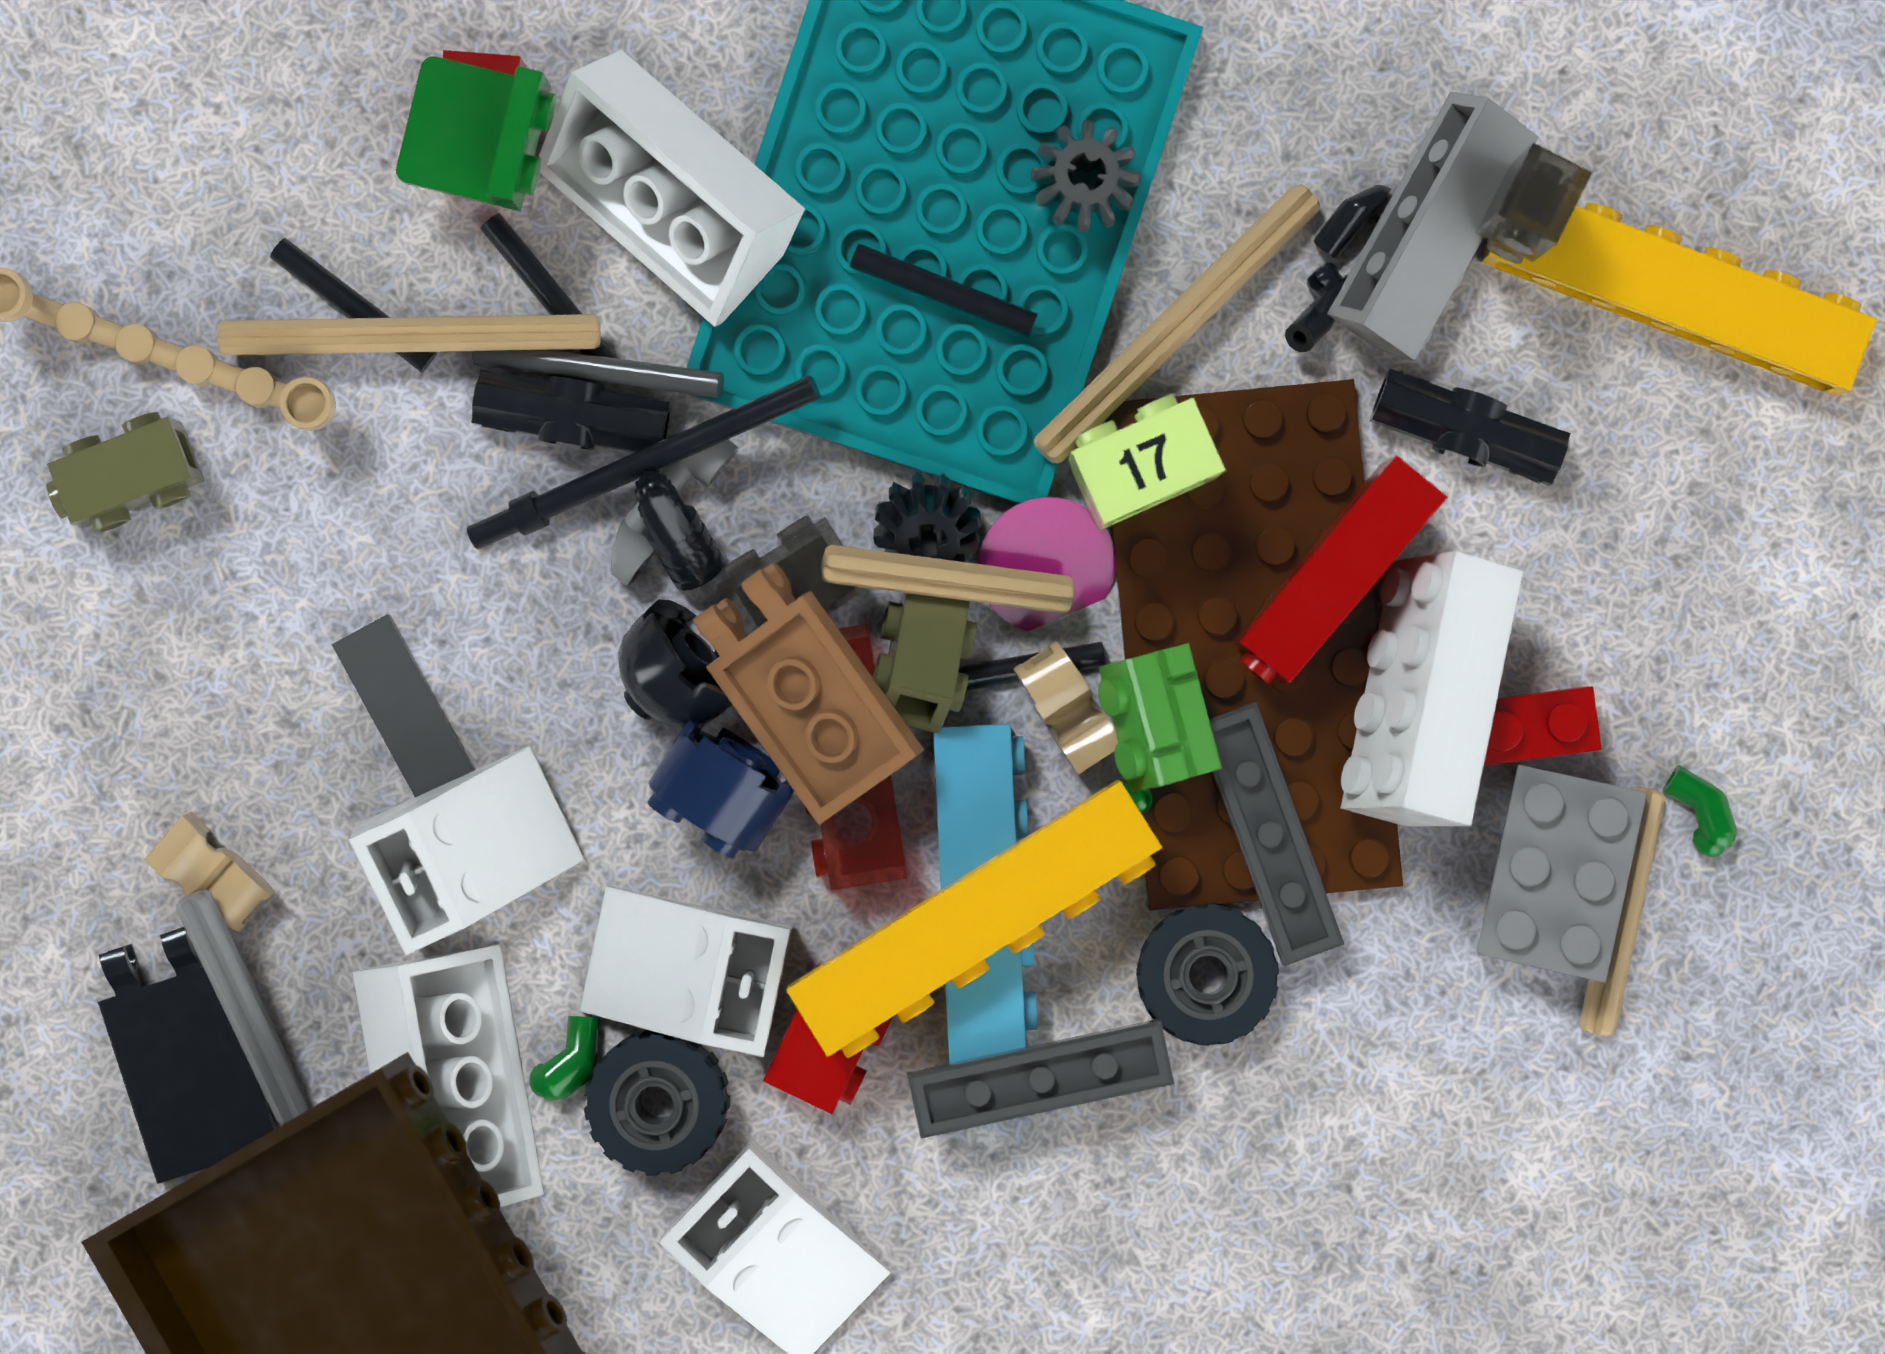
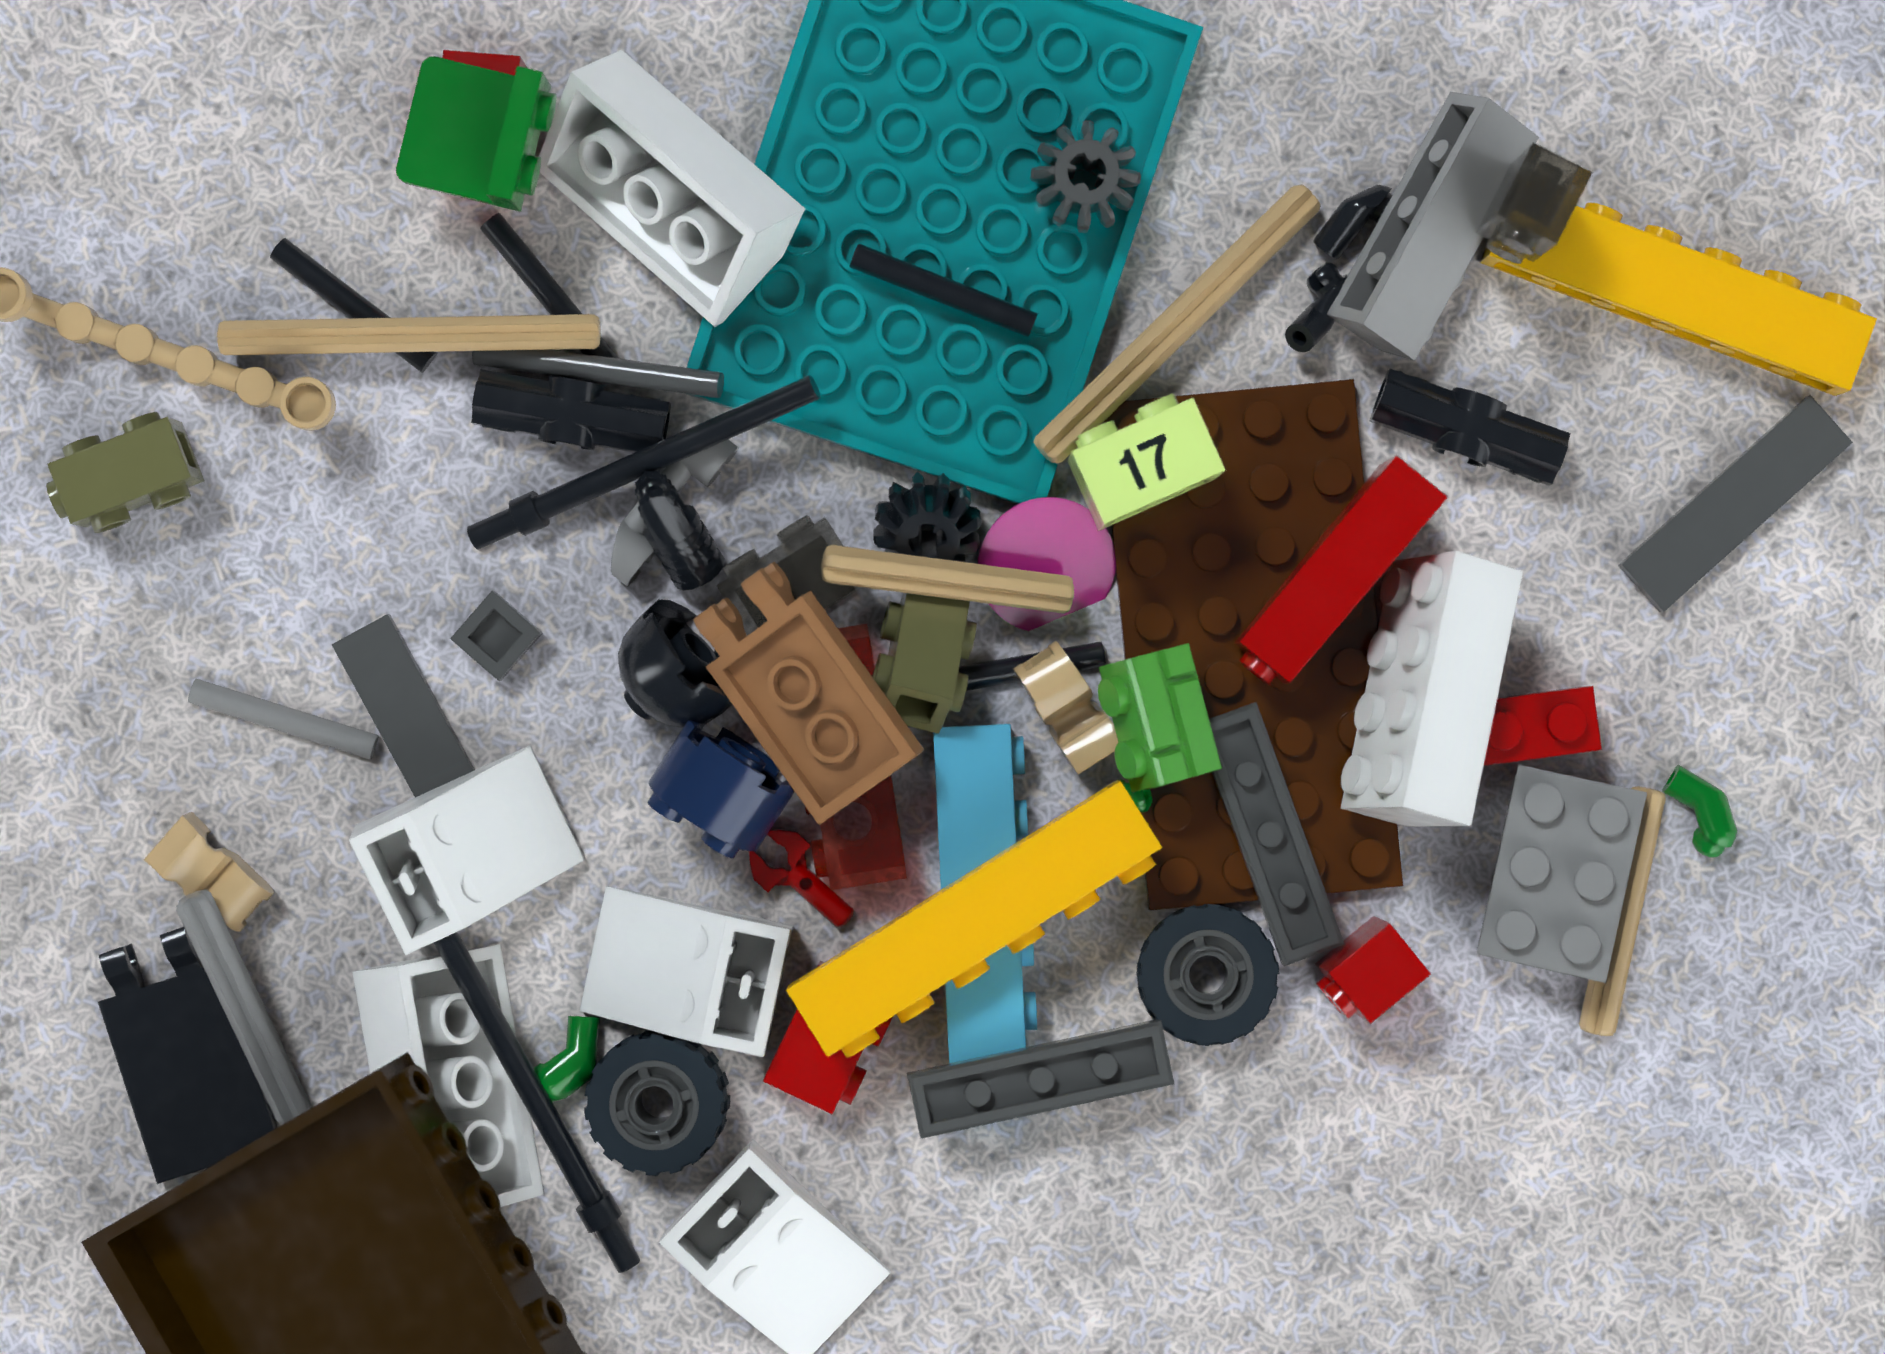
none -> light grey bar [188,679,379,759]
none -> black bar [434,932,640,1273]
none -> dark grey plate [450,591,543,681]
none -> red bar [749,830,854,928]
none -> red brick [1315,916,1431,1024]
none -> dark grey tile [1618,395,1853,612]

